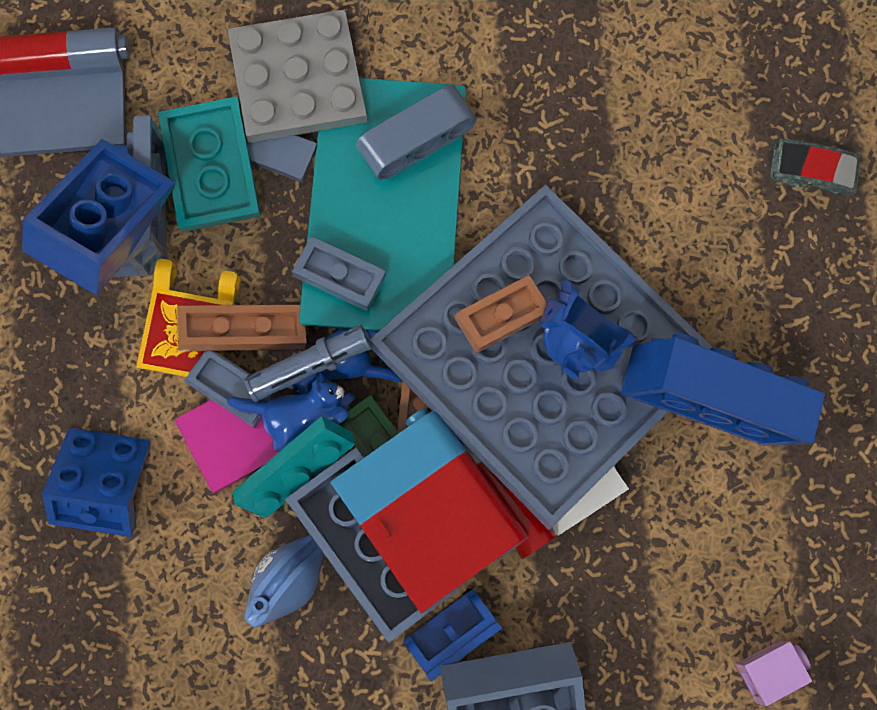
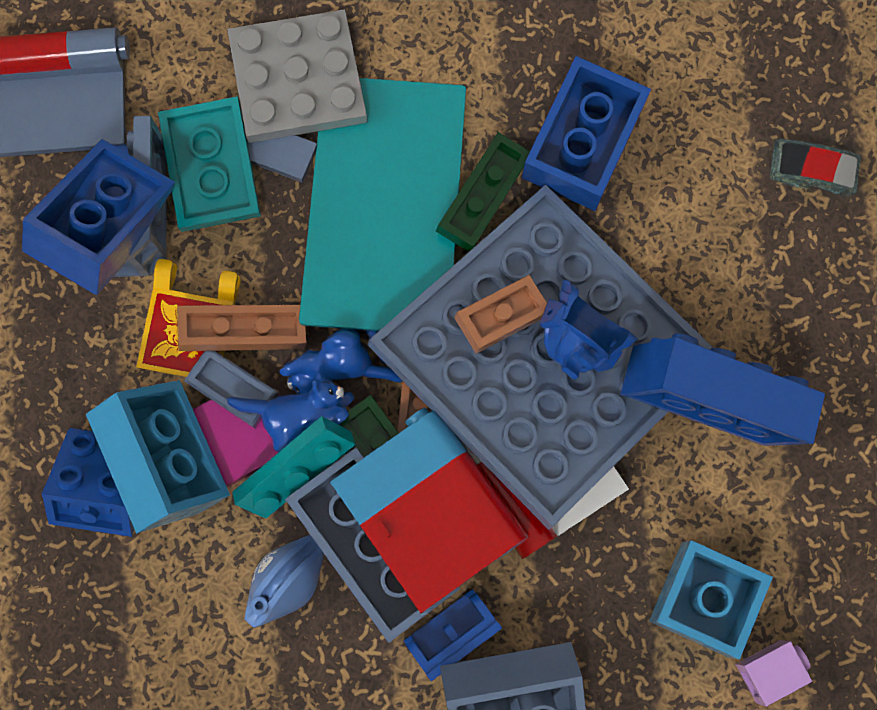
sand blue pin [244,324,372,402] -> none
sand blue plate [292,236,386,312] -> none
sand blue beam [356,85,477,180] -> none
none -> dark azure brick [86,380,230,534]
none -> dark green plate [435,132,530,252]
none -> blue brick [522,56,651,211]
none -> dark azure brick [649,540,773,660]

